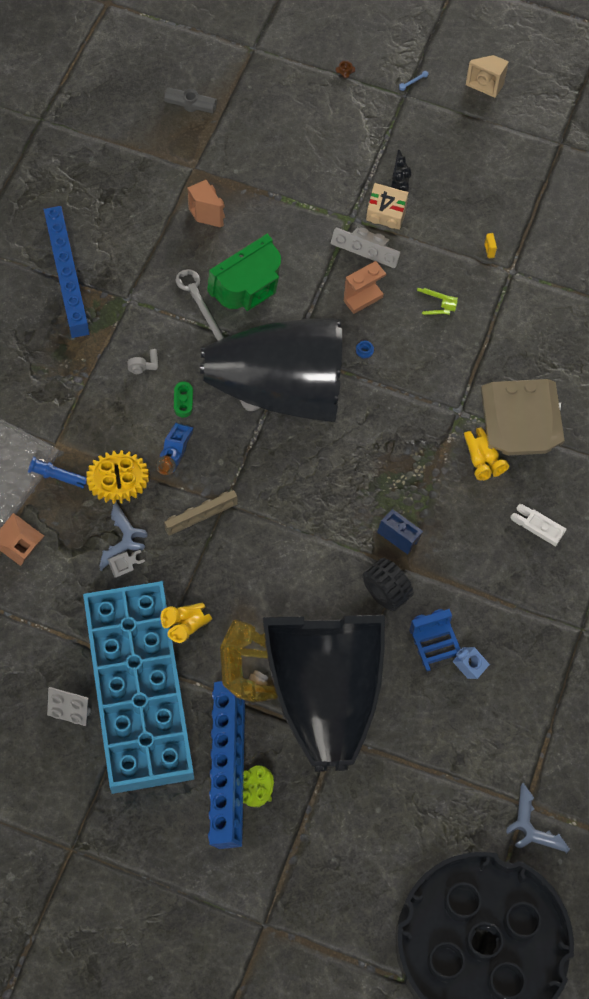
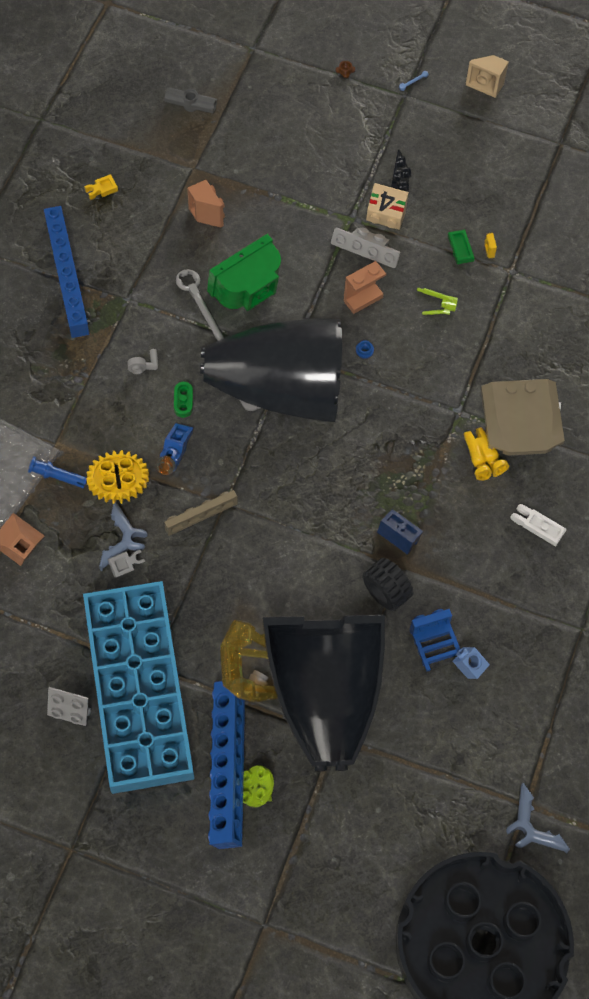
yellow piece [161,603,212,643] -> none
none -> yellow plate [84,174,118,200]
none -> green tile [448,230,475,264]

